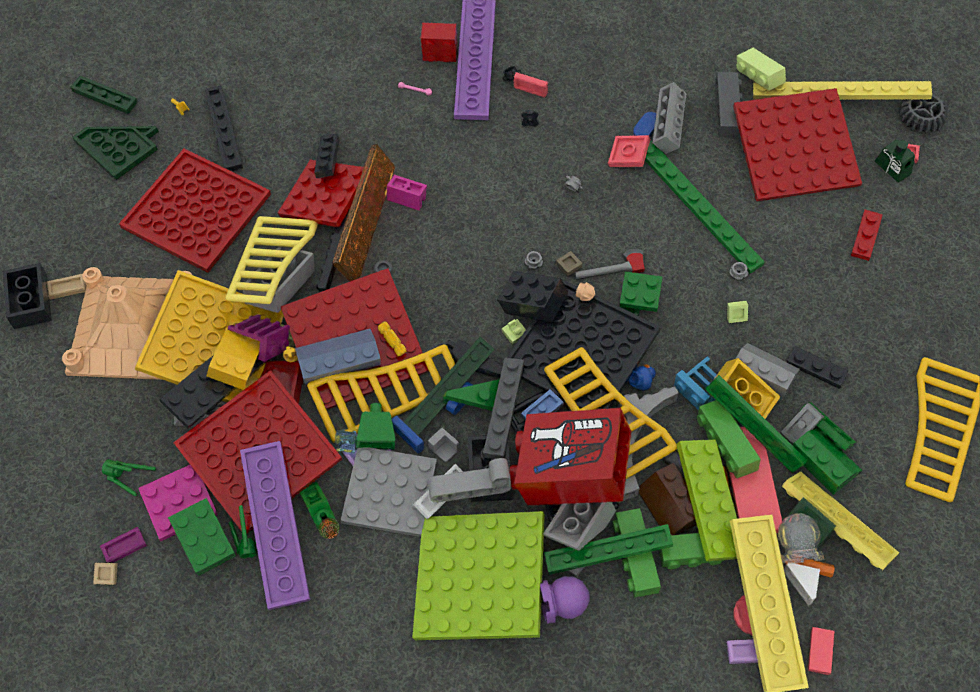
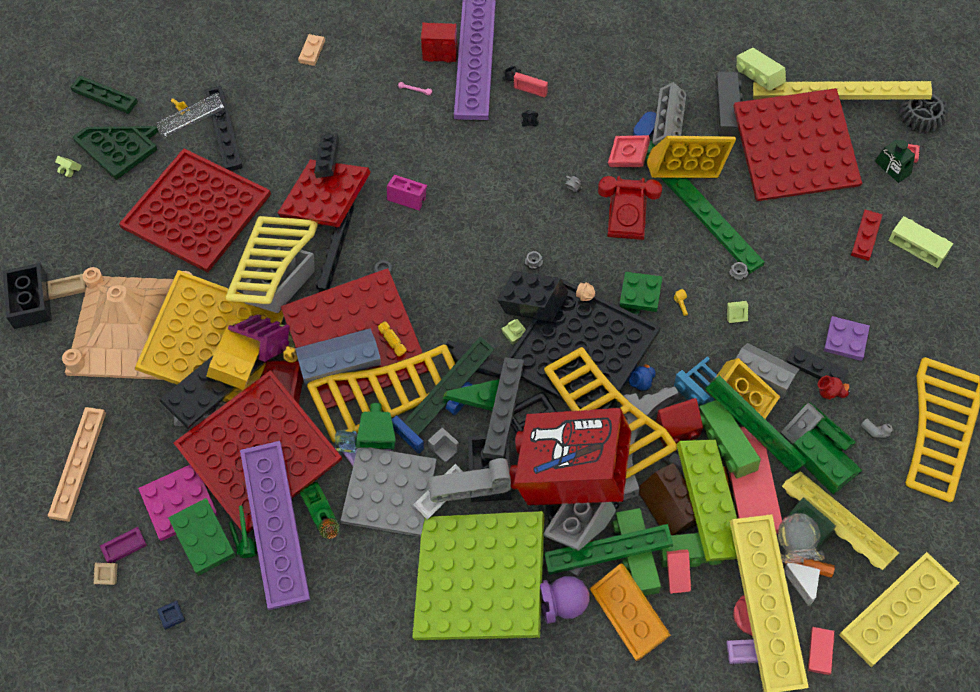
green plant [102,459,156,496] -> none
clear orange plate [332,144,395,282] -> none
medium blue plate [521,389,564,421] -> none
dark tan plate [556,251,582,277] -> none
piece [575,249,645,279] -> none
none -> light nougat plate [48,407,106,522]
none -> yellowish green tile [55,156,82,177]
none -> clear tile [156,93,224,138]
none -> dark blue tile [157,600,185,630]
none -> light nougat plate [298,34,325,66]
none -> light orange tile [590,564,671,661]
none -> red piece [598,176,662,240]
none -> yellow slope [647,136,736,178]
none -> red slope [656,398,703,447]
none -> coral tile [666,549,691,594]
none -> yellow hand [674,289,688,316]
none -> red animal [818,375,849,400]
none -> medium lavender plate [824,316,870,361]
none -> light yellow plate [839,552,959,667]
none -> light grey arm [861,419,893,438]
none -> yellowish green brick [888,216,953,268]

